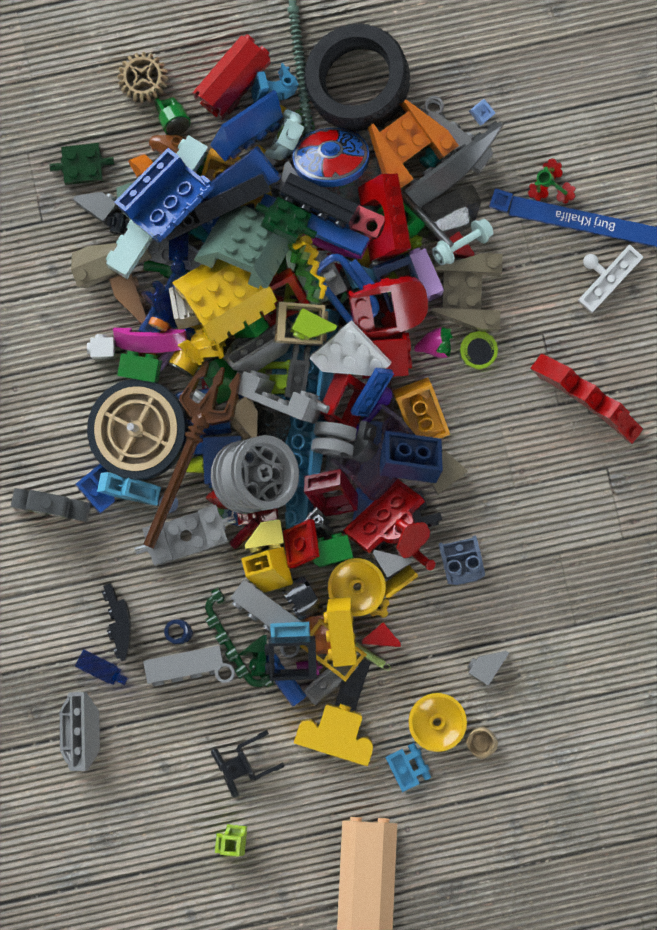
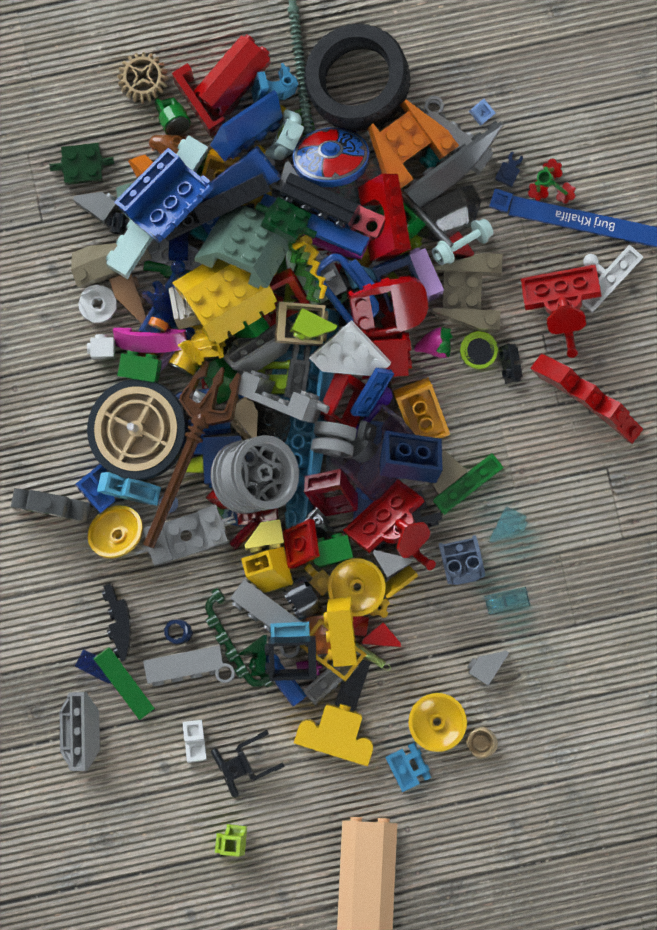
none -> white plate [78,285,117,323]
none -> yellow dish [88,505,143,558]
none -> green tile [93,647,155,720]
none -> red panel [172,63,226,138]
none -> white slope [183,720,207,763]
none -> yellow plate [304,563,330,596]
none -> red slope [353,616,369,637]
none -> green tile [432,453,504,515]
none -> clear light blue slope [484,587,530,615]
none -> clear light blue slope [488,506,528,543]
none -> dark blue plate [495,151,523,188]
none -> black hinge [499,343,523,384]
none -> red plate [520,264,602,358]

